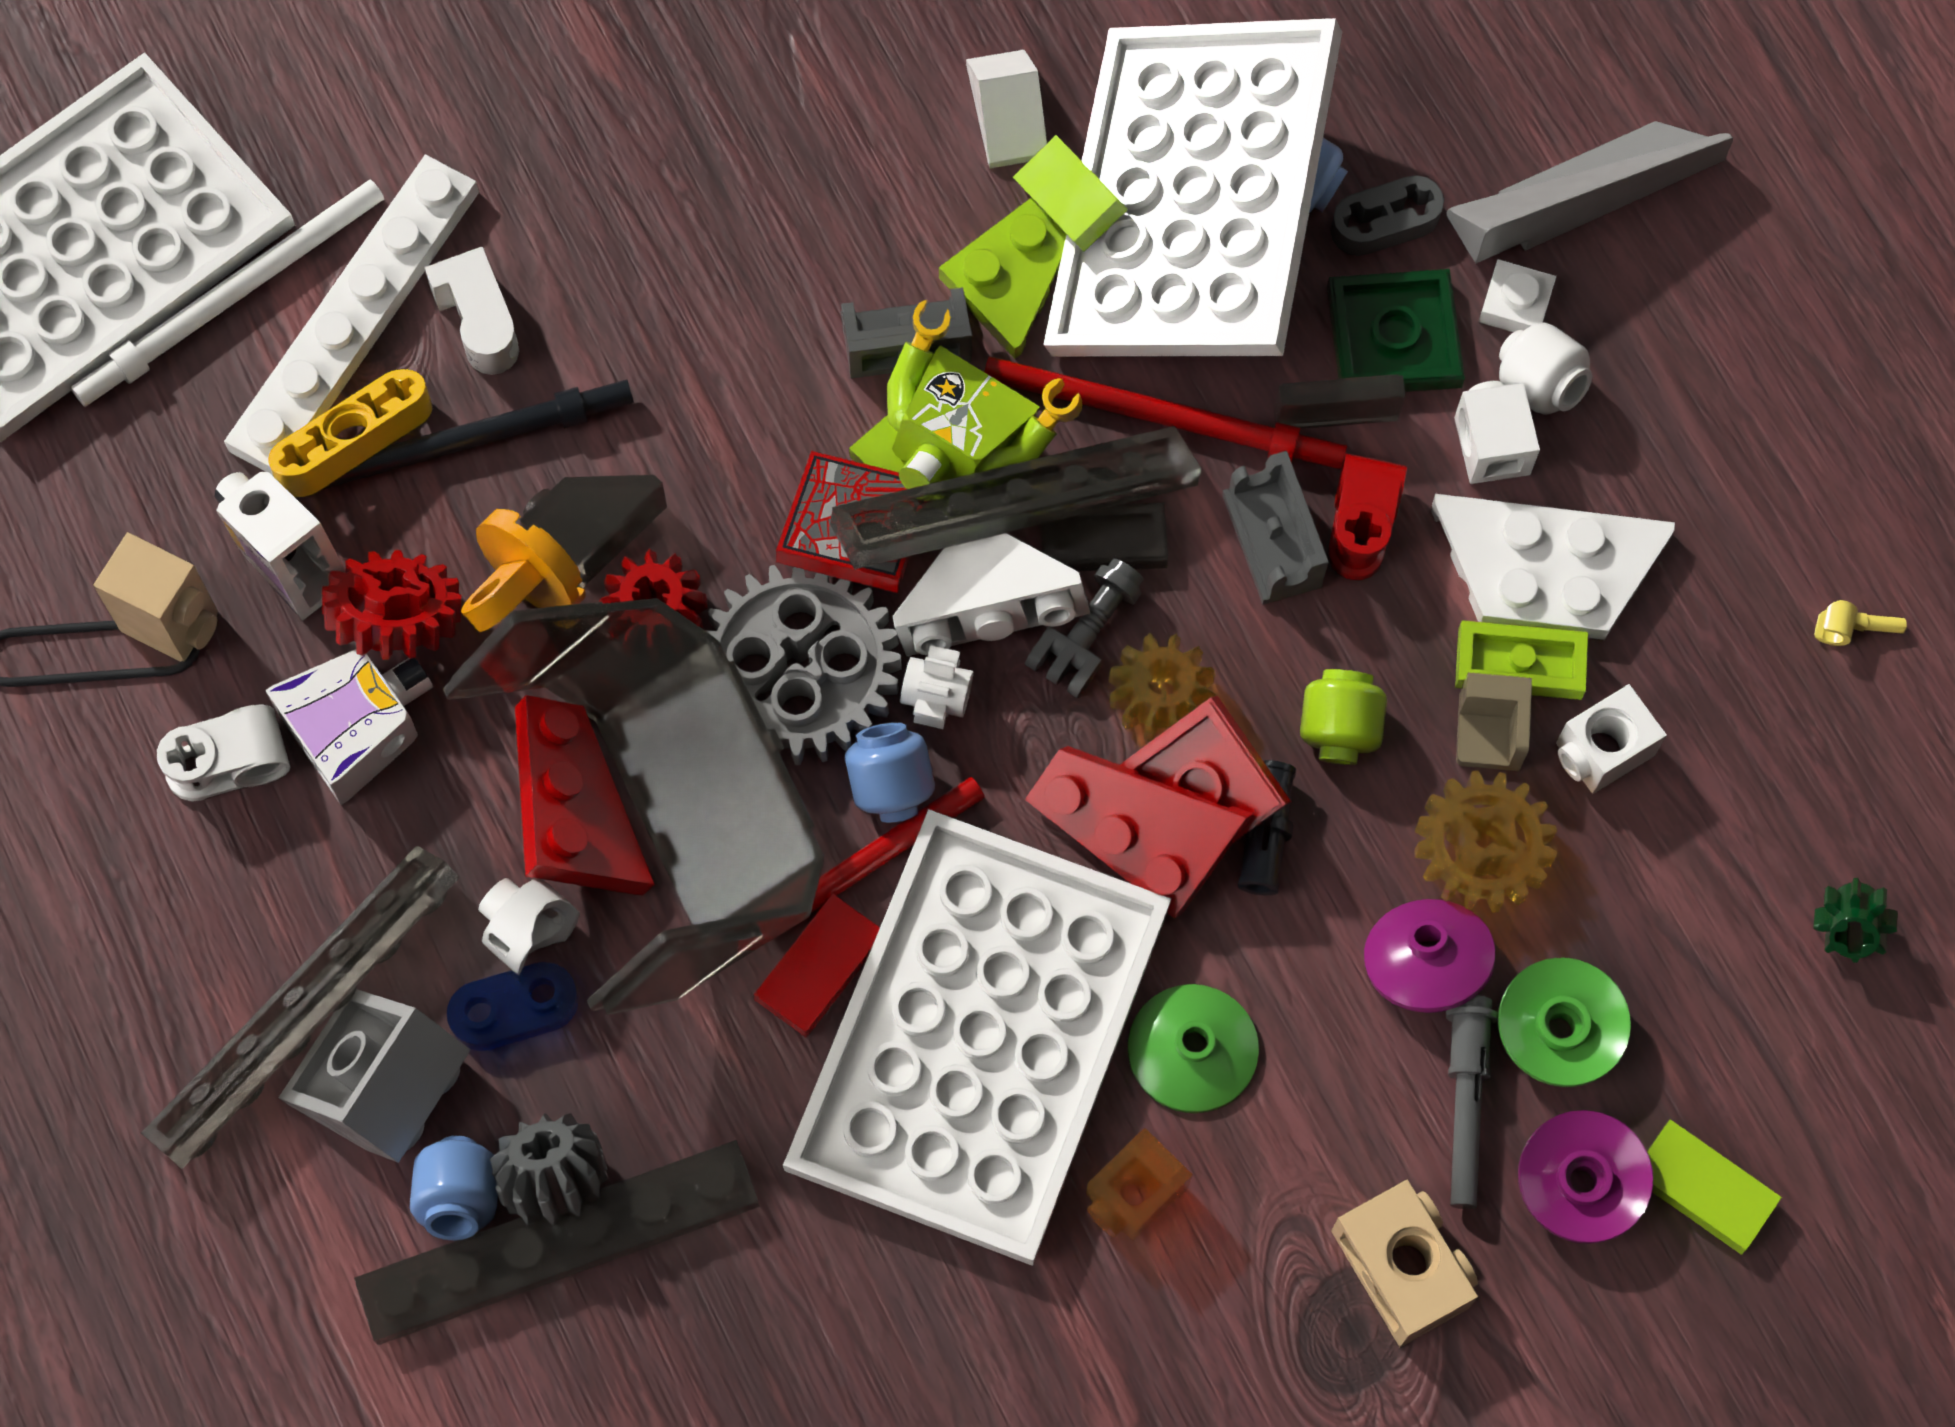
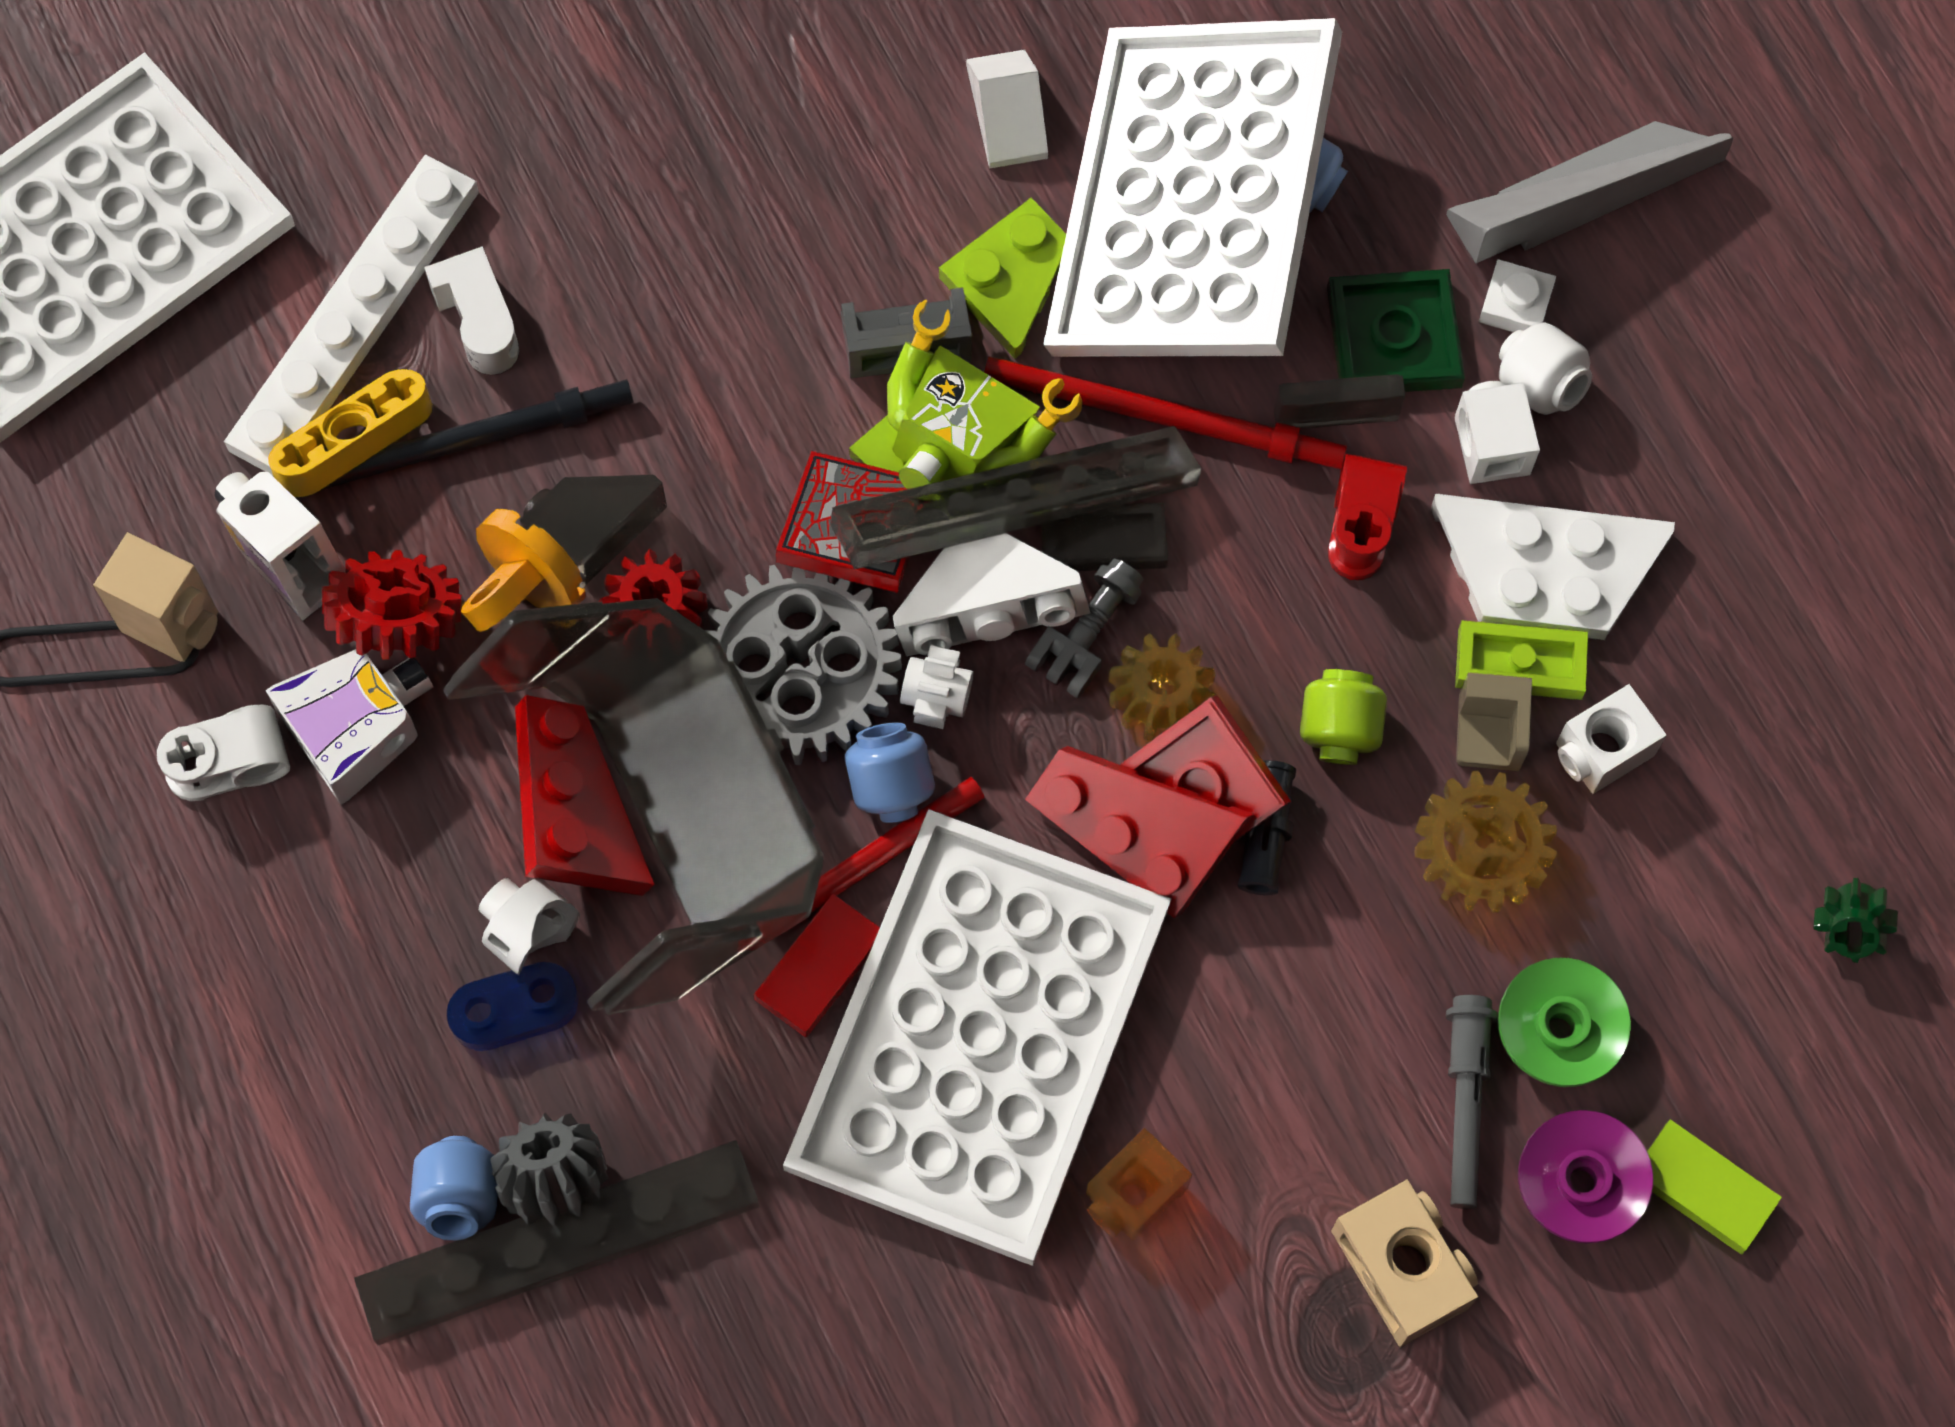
white bar [70,180,384,407] -> none
clear smoke plate [141,846,460,1169] -> none
light grey slope [278,987,471,1163] -> none
lime tile [1013,135,1128,252] -> none
bright green dish [1128,984,1259,1113] -> none
dark grey hinge [1222,451,1328,605] -> none
dark grey beam [1330,175,1444,256] -> none
magenta dish [1364,899,1495,1013] -> none
light yellow hand [1814,600,1907,646] -> none

